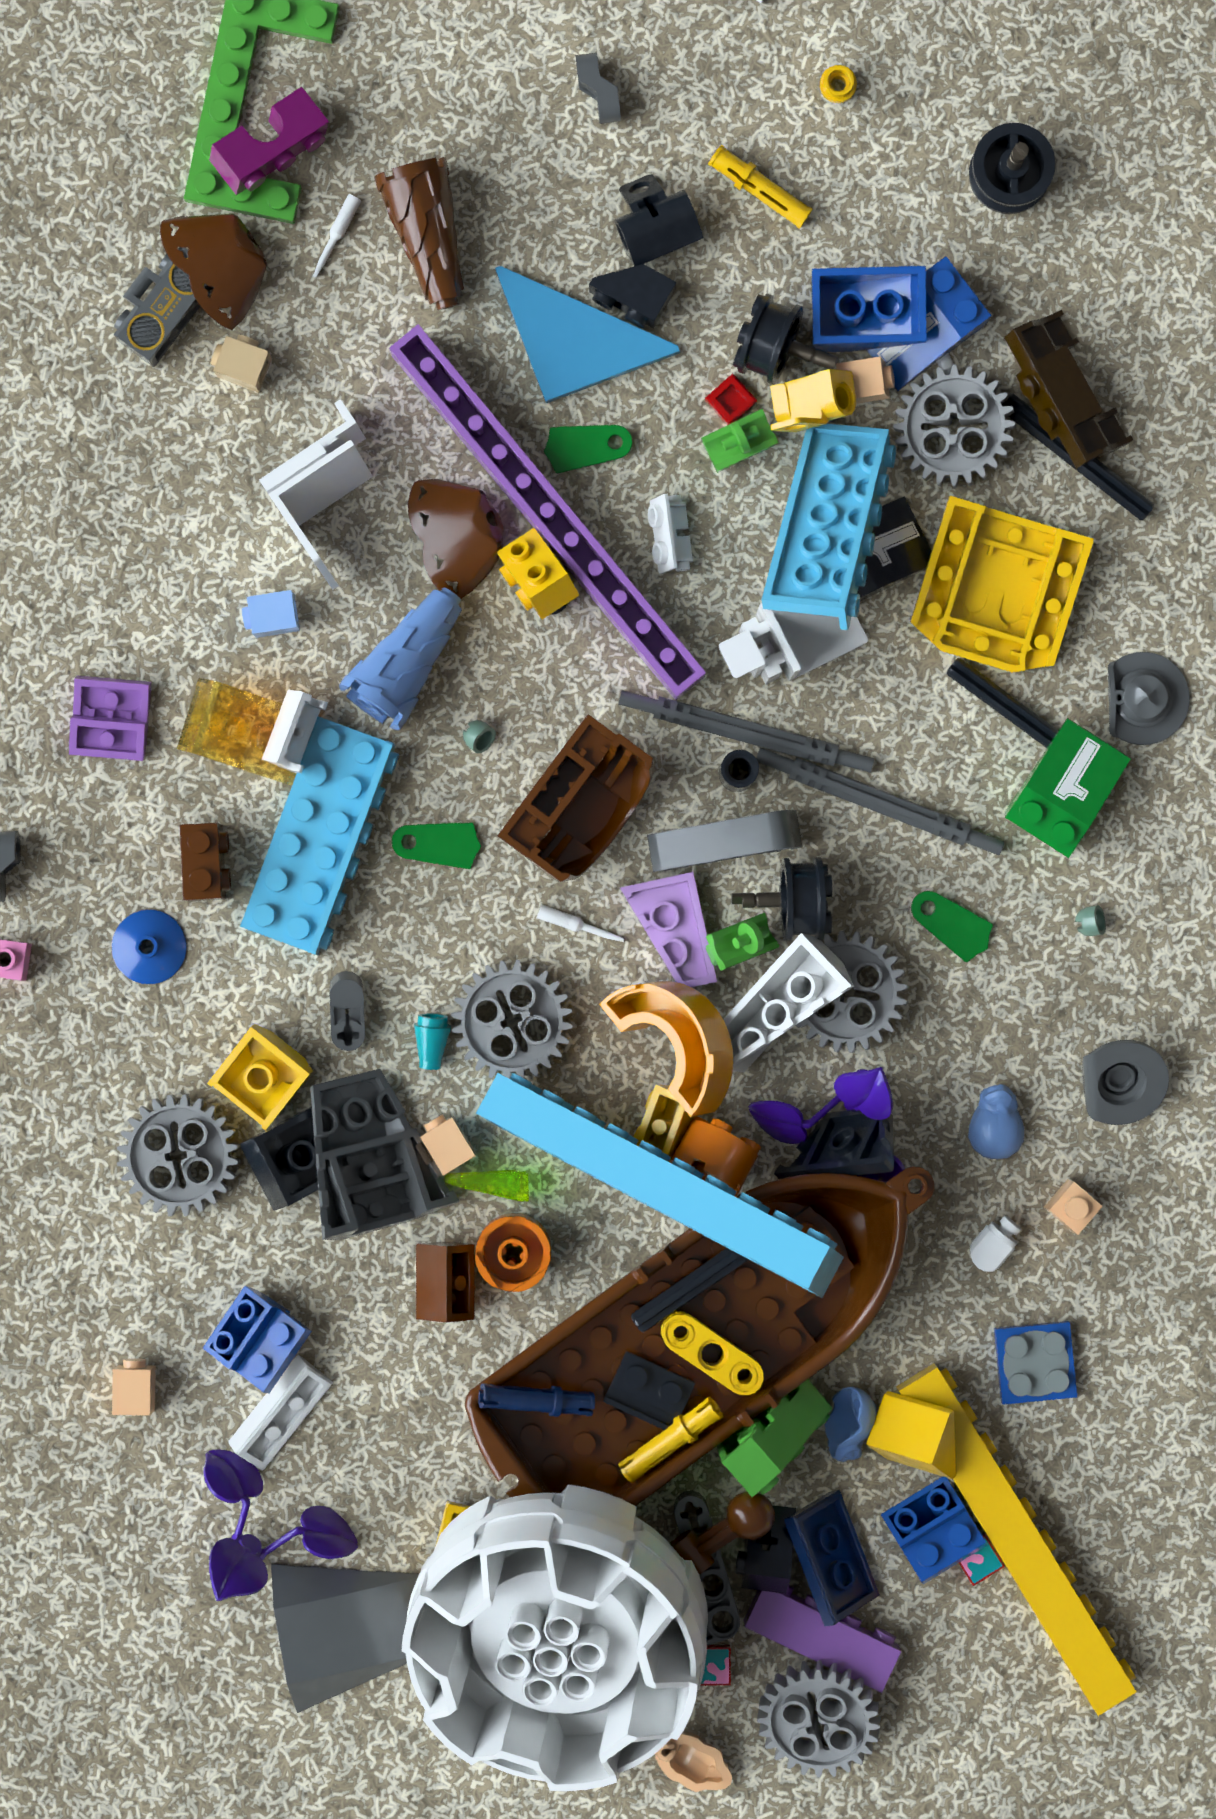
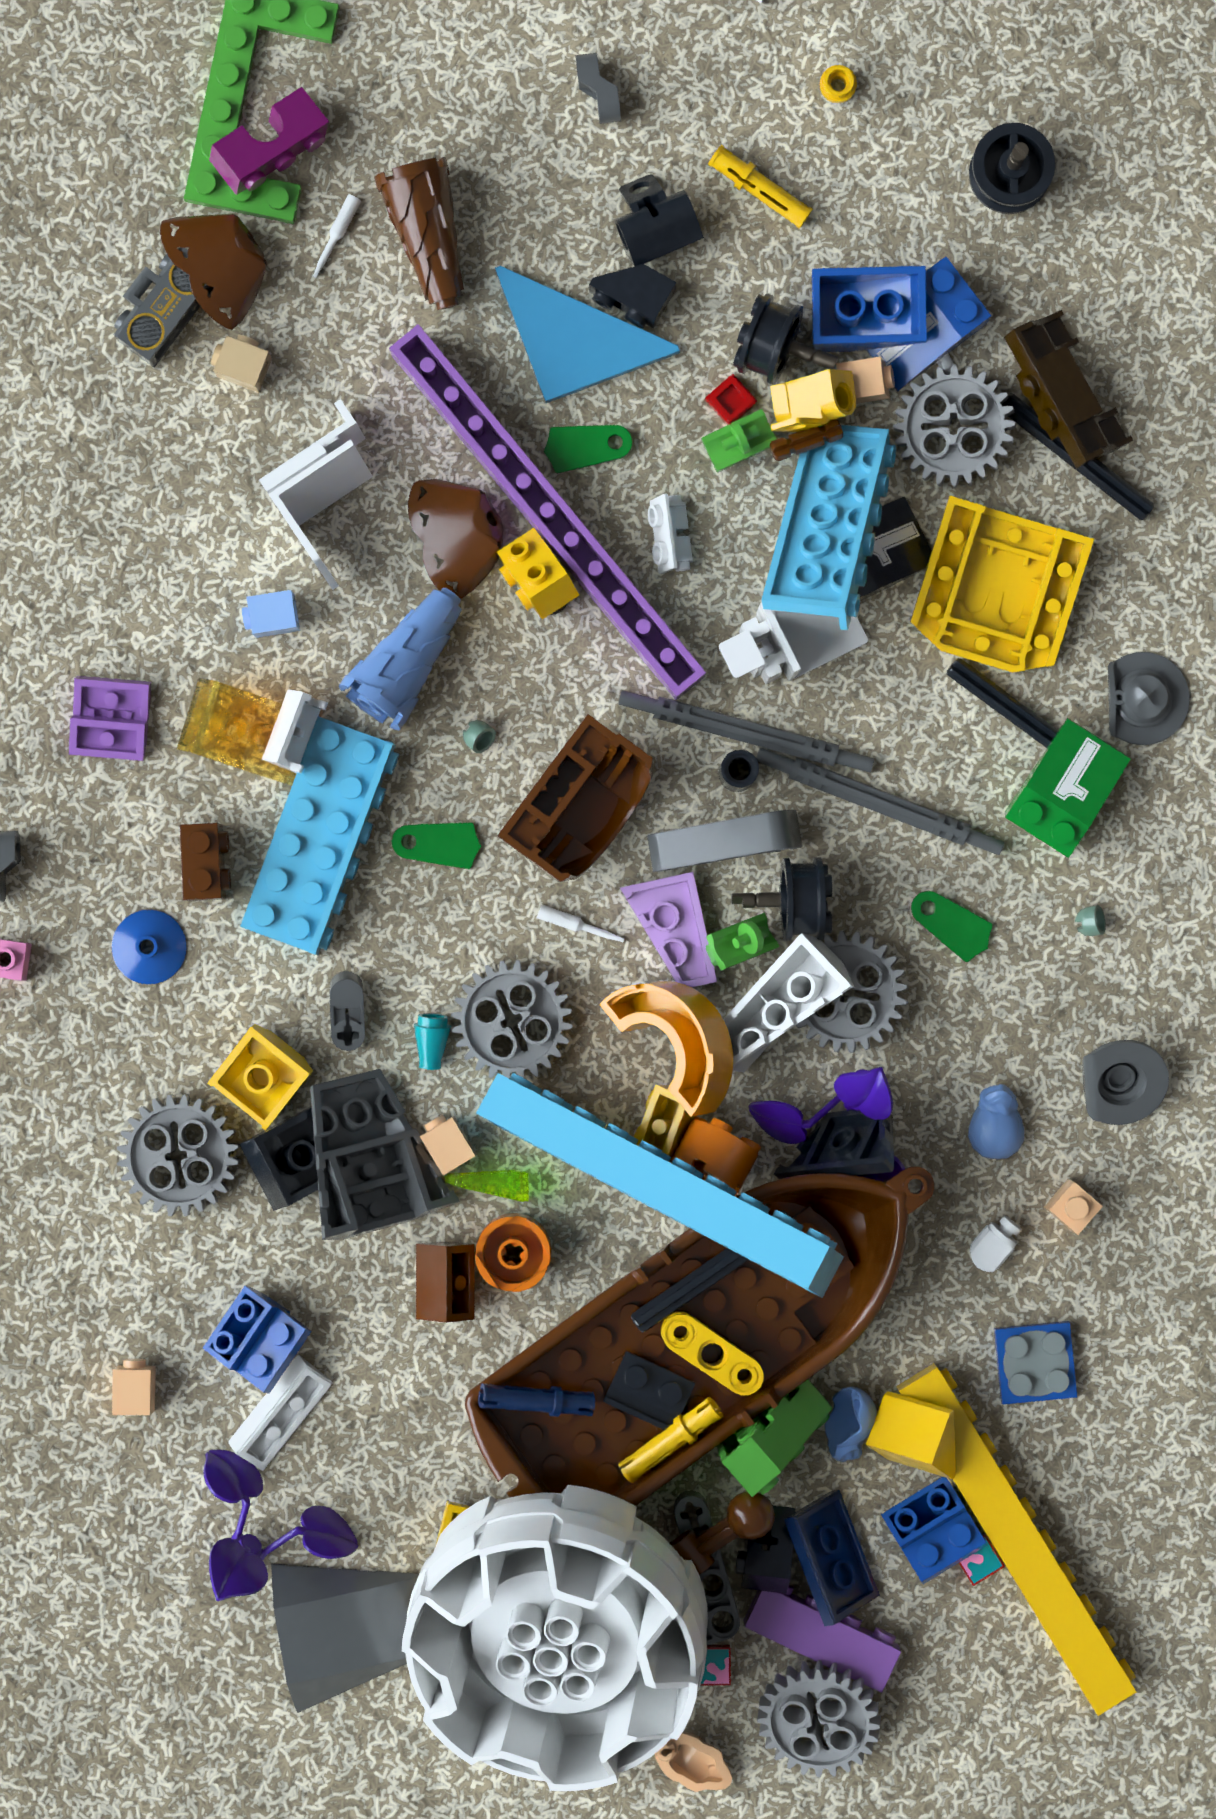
none -> reddish brown axle [770,419,843,461]

